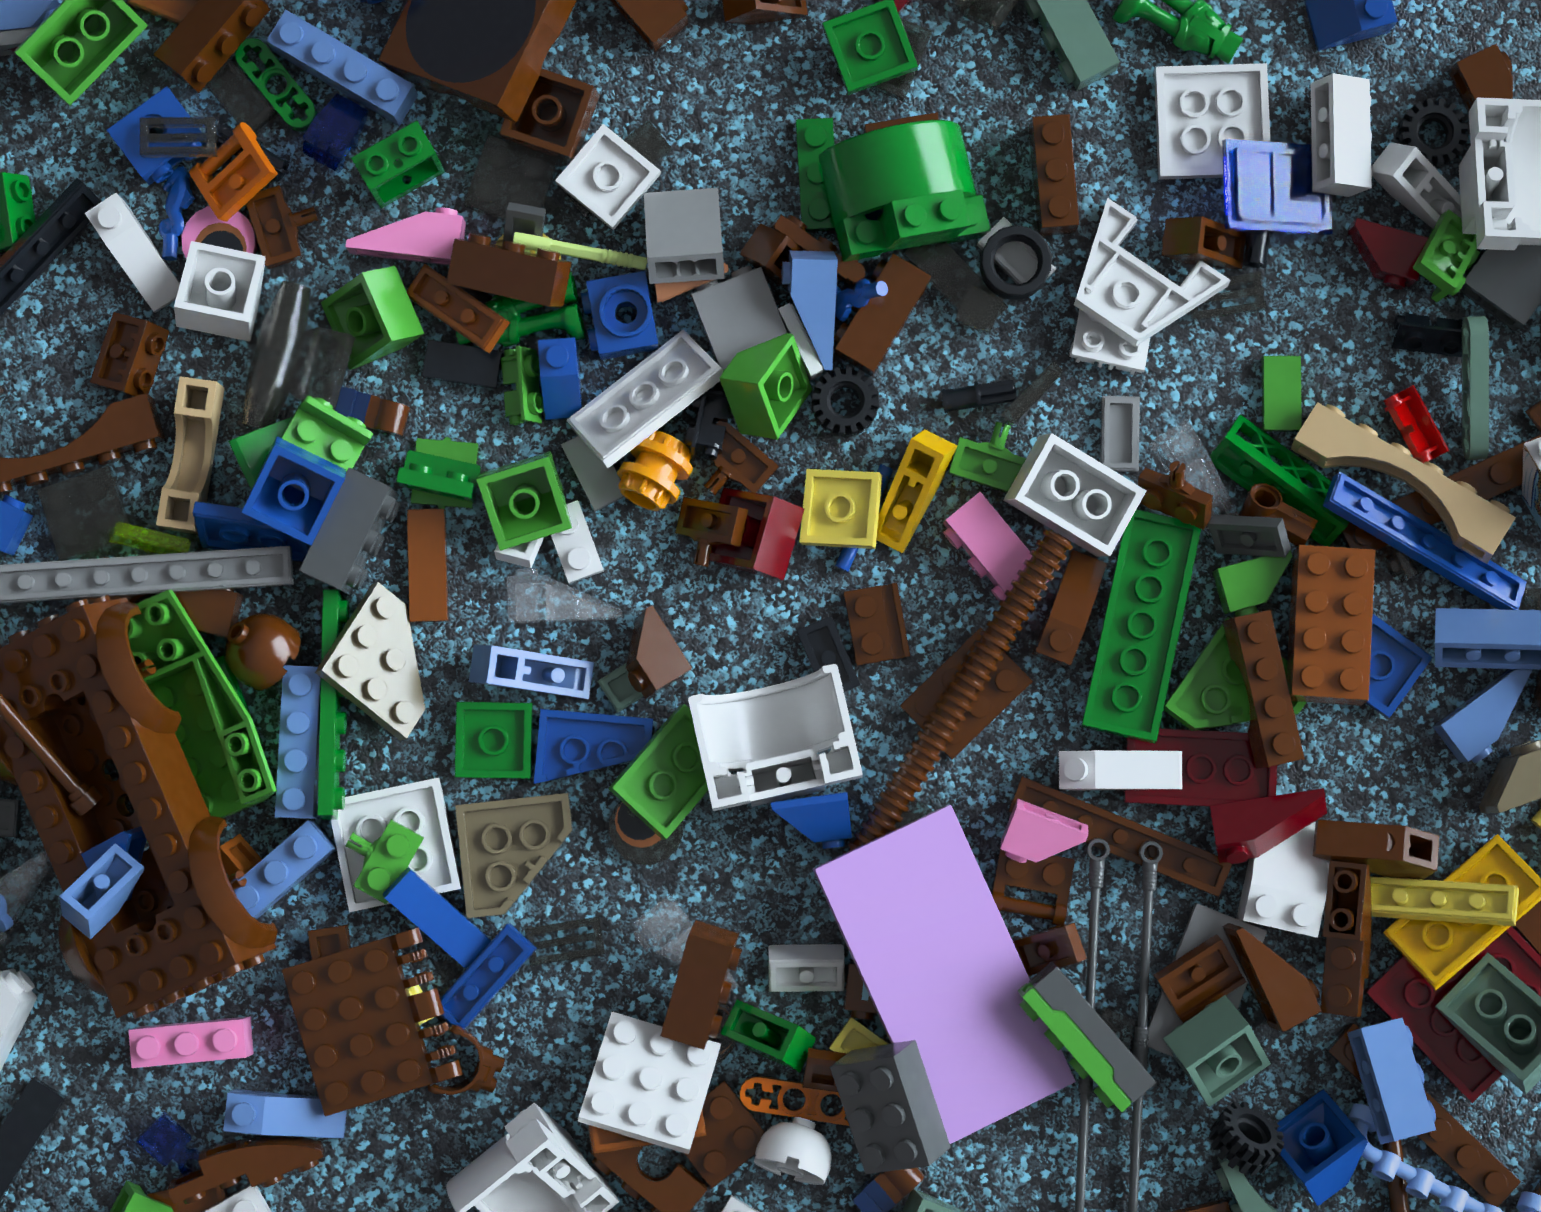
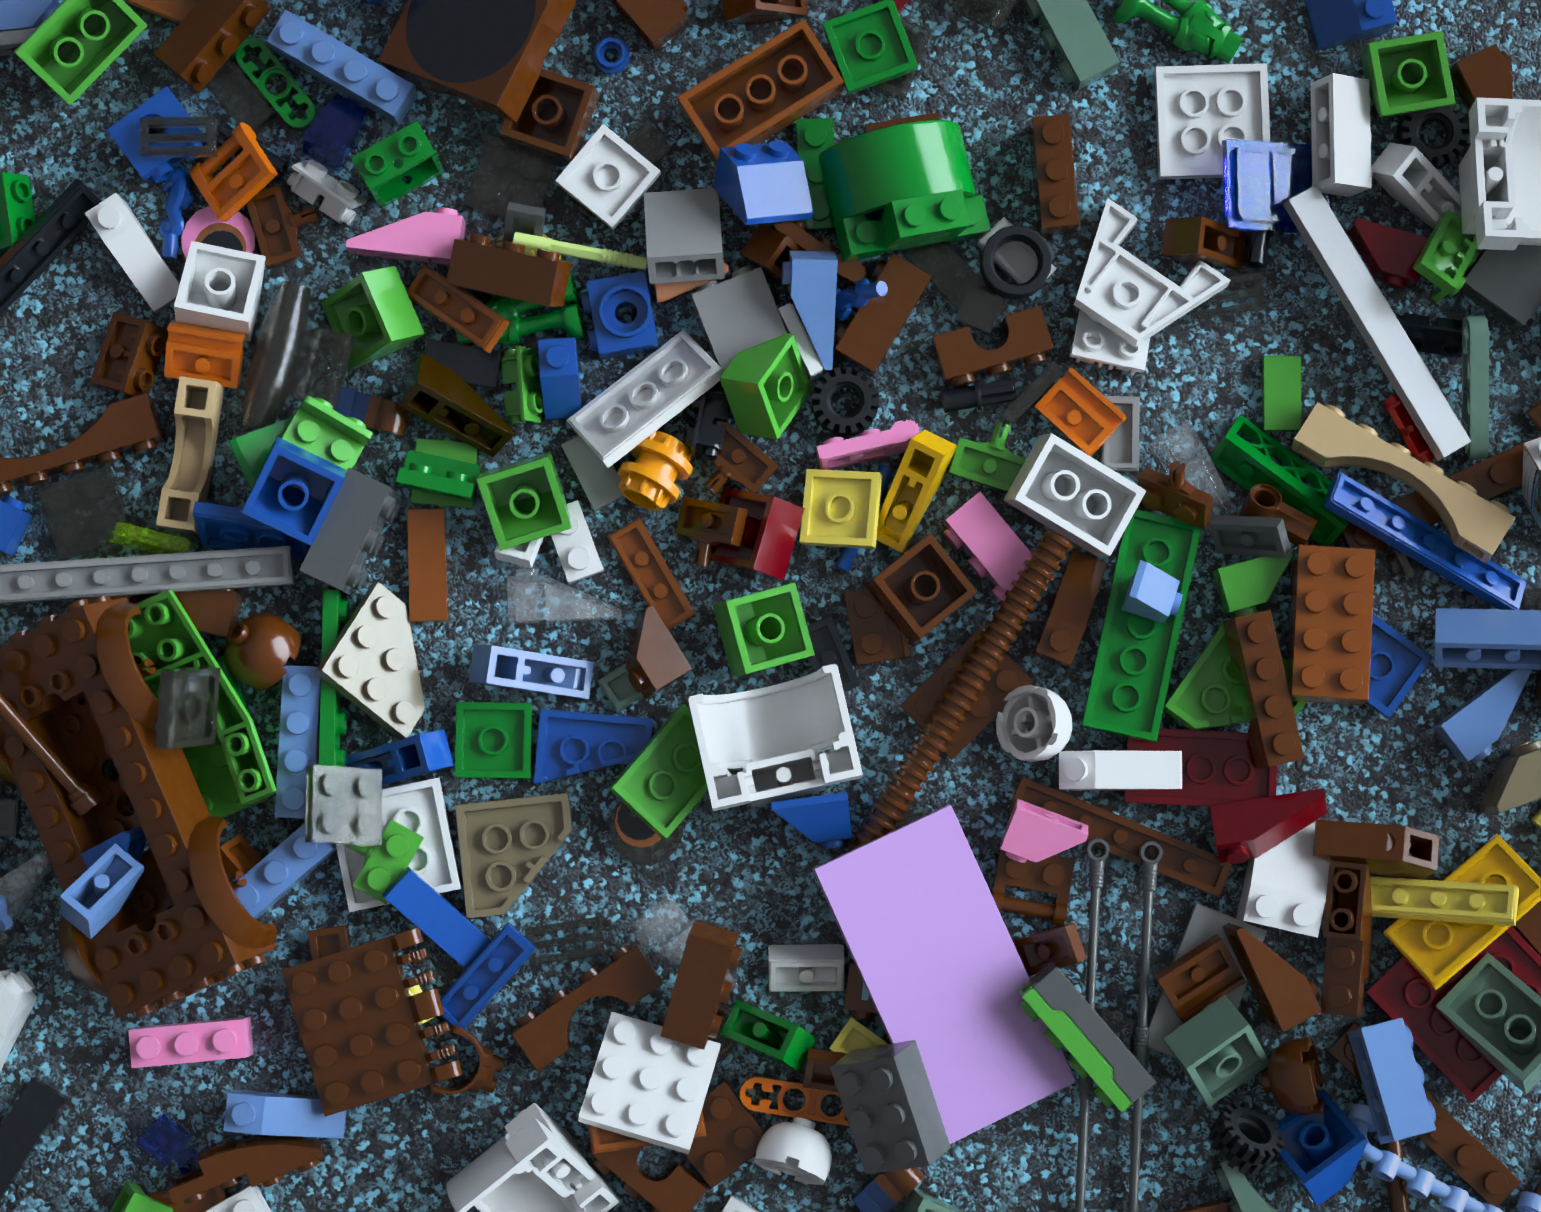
none -> clear smoke plate [155,666,220,749]
none -> orange plate [164,321,245,389]
none -> white hinge [287,160,367,225]
none -> clear smoke plate [305,764,382,847]
none -> blue slope [339,729,454,796]
none -> dark brown slope [398,353,514,457]
none -> reddish brown arch [512,944,664,1072]
none -> blue plate [593,37,630,74]
none -> dark orange tile [607,518,696,631]
none -> dark orange brick [677,19,844,168]
none -> slope [713,141,813,225]
none -> bright green slope [713,582,815,677]
none -> bright pink hinge [817,419,920,470]
none -> reddish brown brick [865,533,978,643]
none -> reddish brown arch [931,305,1053,387]
none -> white cylinder [996,685,1073,762]
none -> orange plate [1034,367,1127,457]
none -> slope [1121,560,1183,623]
none -> reddish brown cylinder [1261,1037,1325,1115]
none -> tile [1283,185,1471,461]
none -> bright green slope [1360,31,1456,118]

